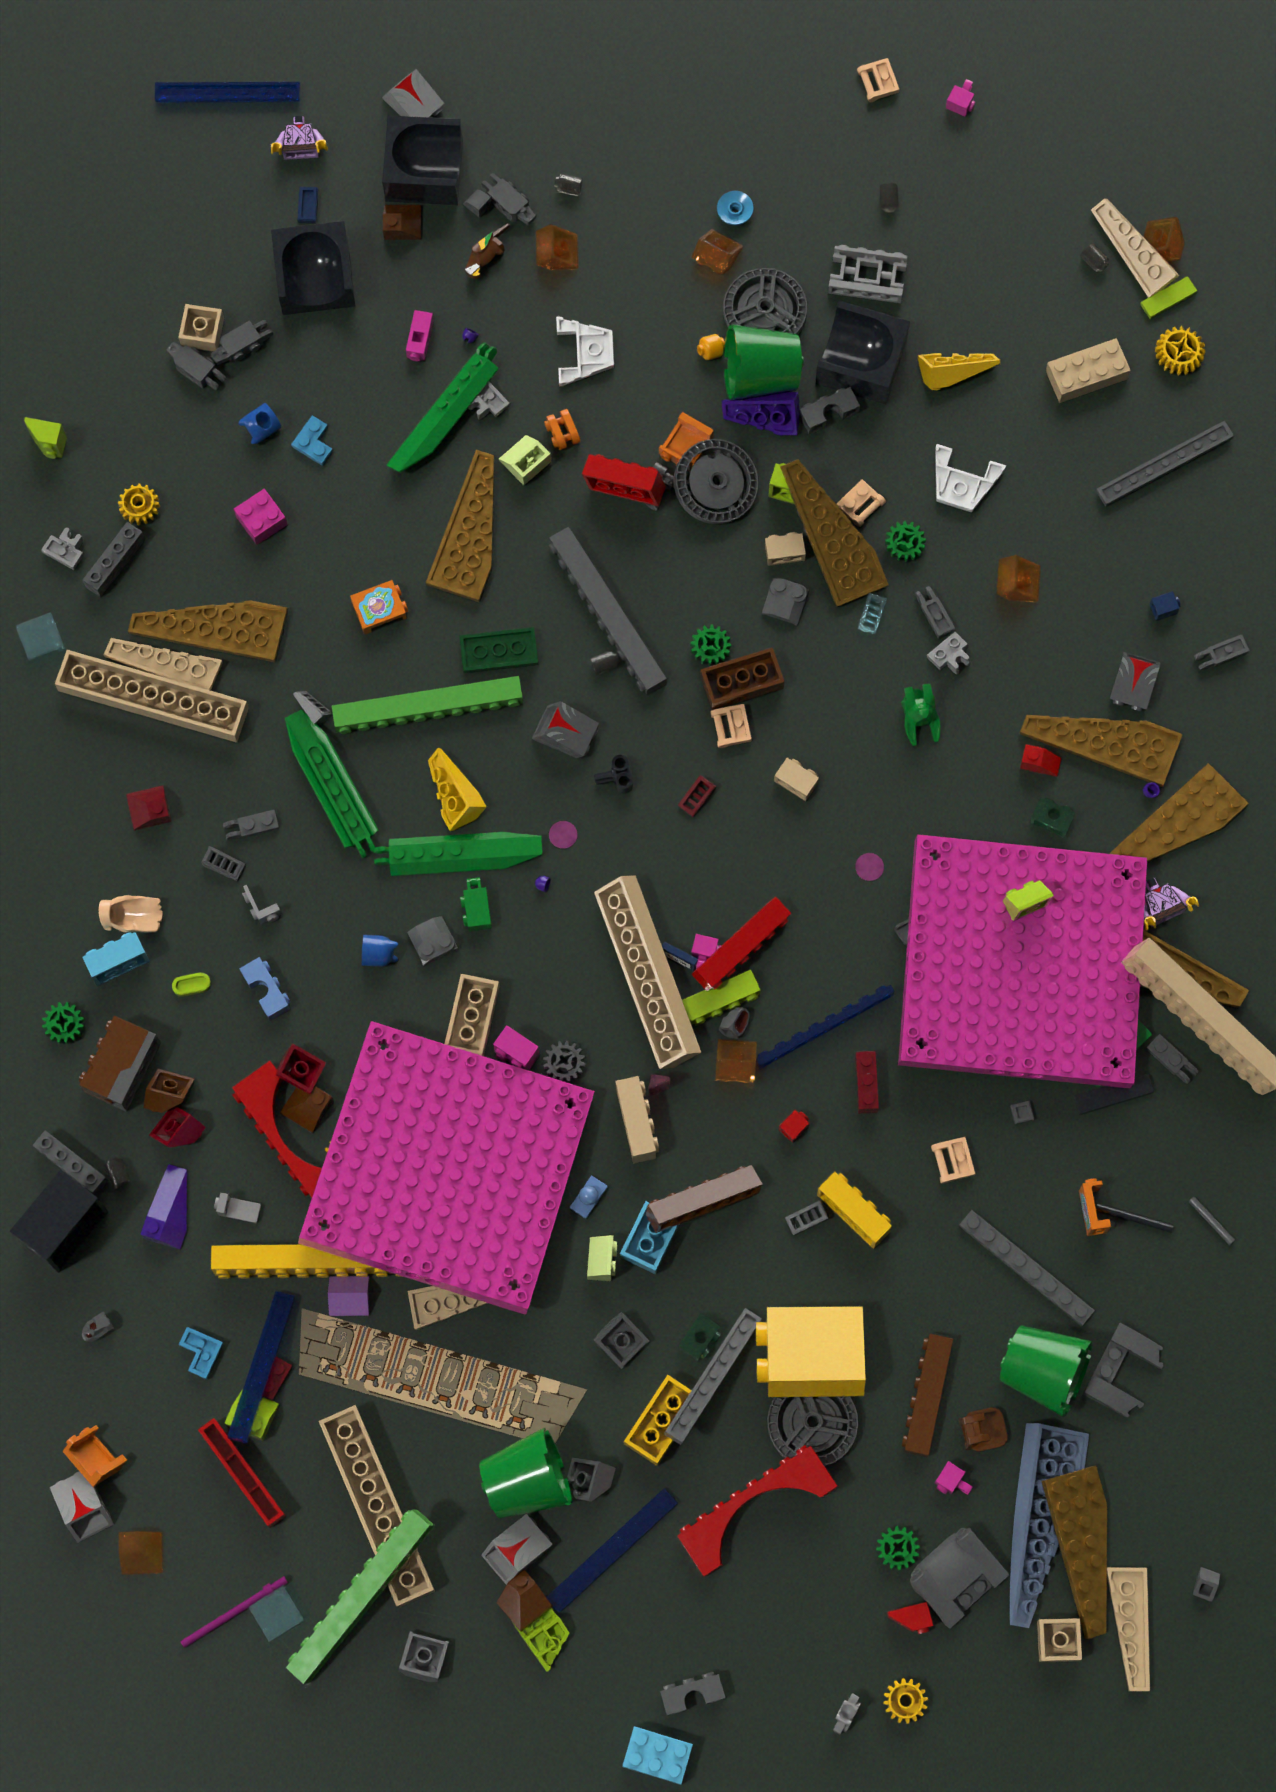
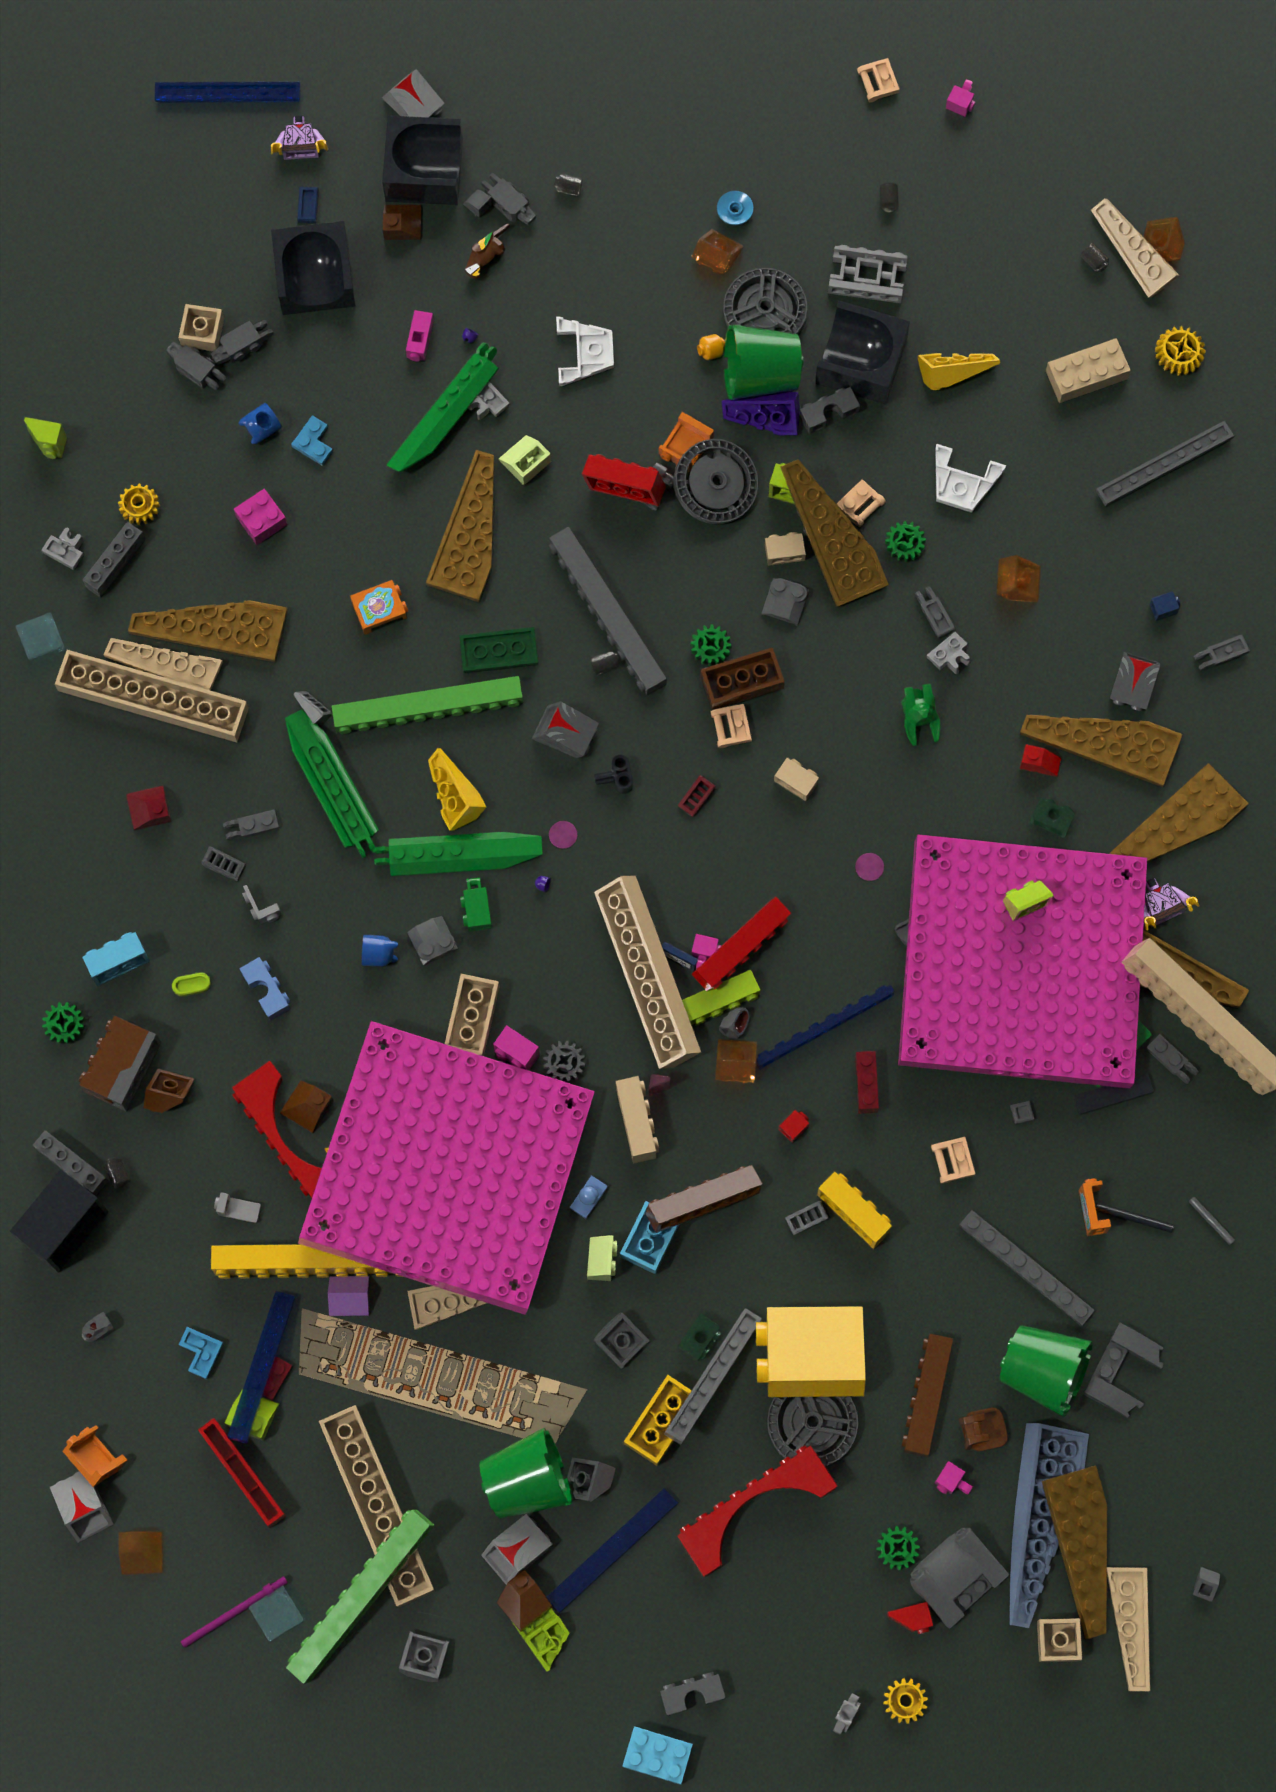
light nougat hair [99,895,163,932] -> none
dark purple wedge [140,1164,187,1250] -> none
dark red slope [149,1106,206,1148] -> none
dark red slope [276,1043,326,1095] -> none
clear orange slope [536,224,578,270] -> none
orange brick [544,409,581,450] -> none
clear light blue slope [857,593,887,634] -> none
lime tile [1140,276,1197,319] -> none
dark purple hinge [1143,782,1160,798] -> none

